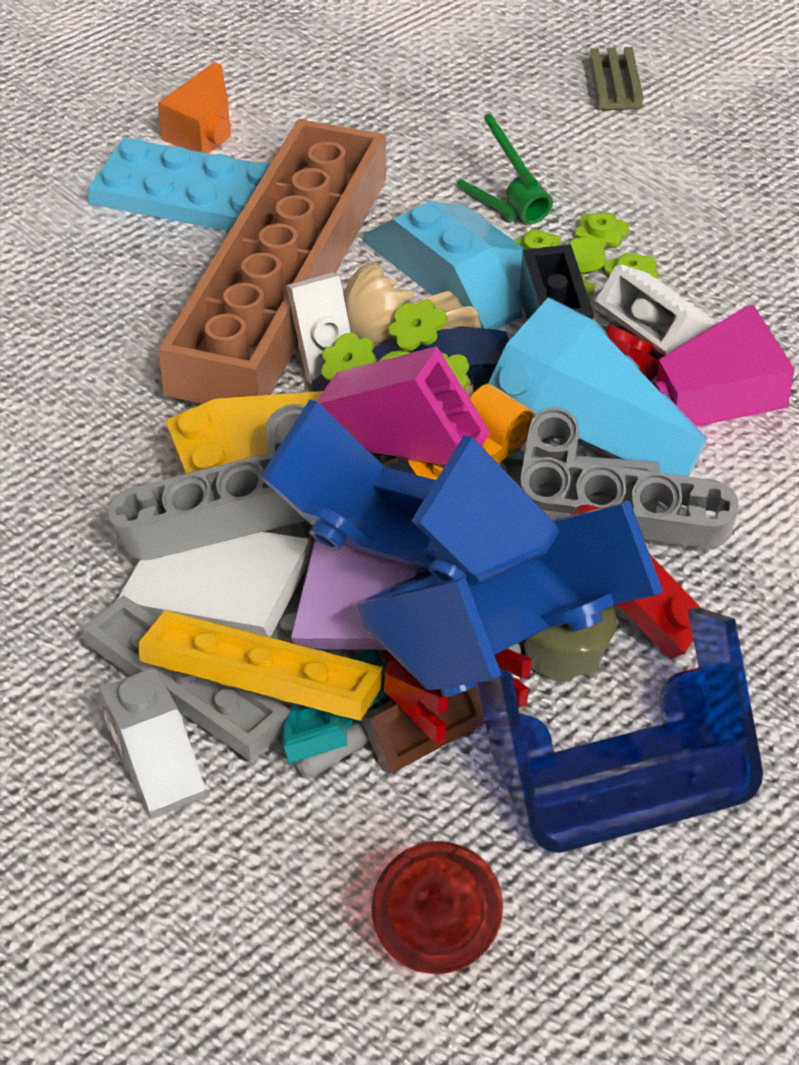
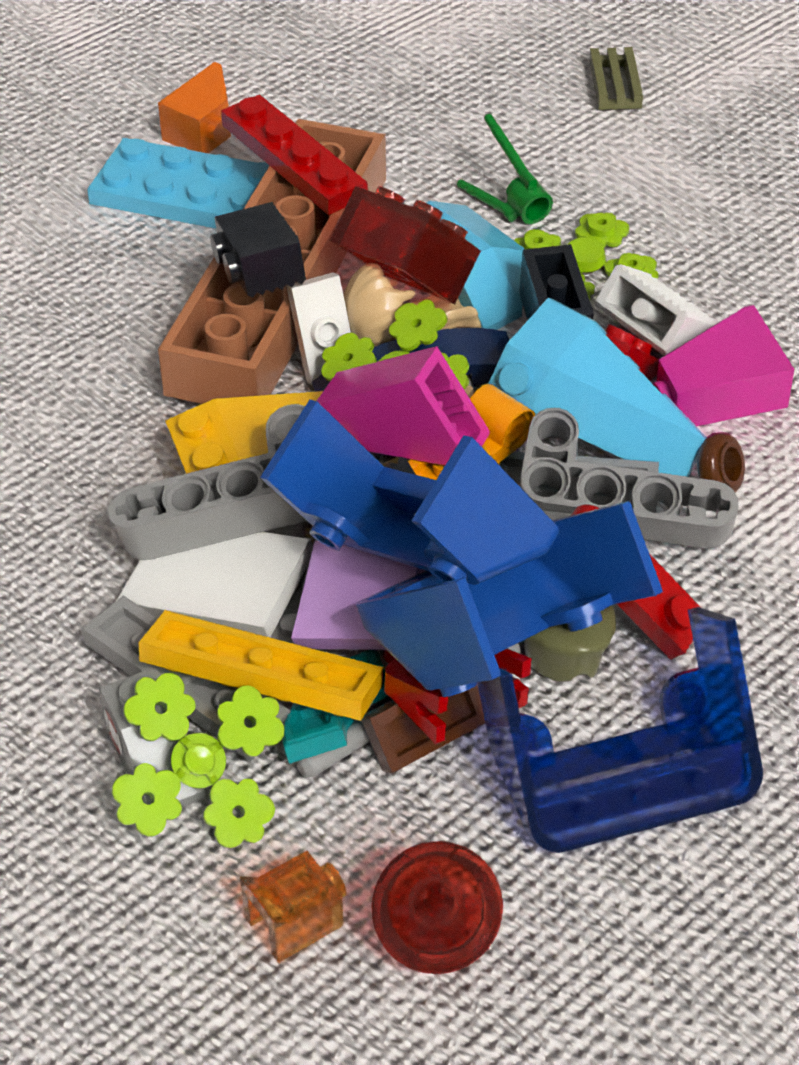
none -> lime plant [112,673,285,848]
none -> black brick [210,202,306,298]
none -> red plate [221,94,368,215]
none -> clear orange window [240,850,347,963]
none -> clear red brick [329,186,481,305]
none -> reddish brown piece [697,432,745,493]

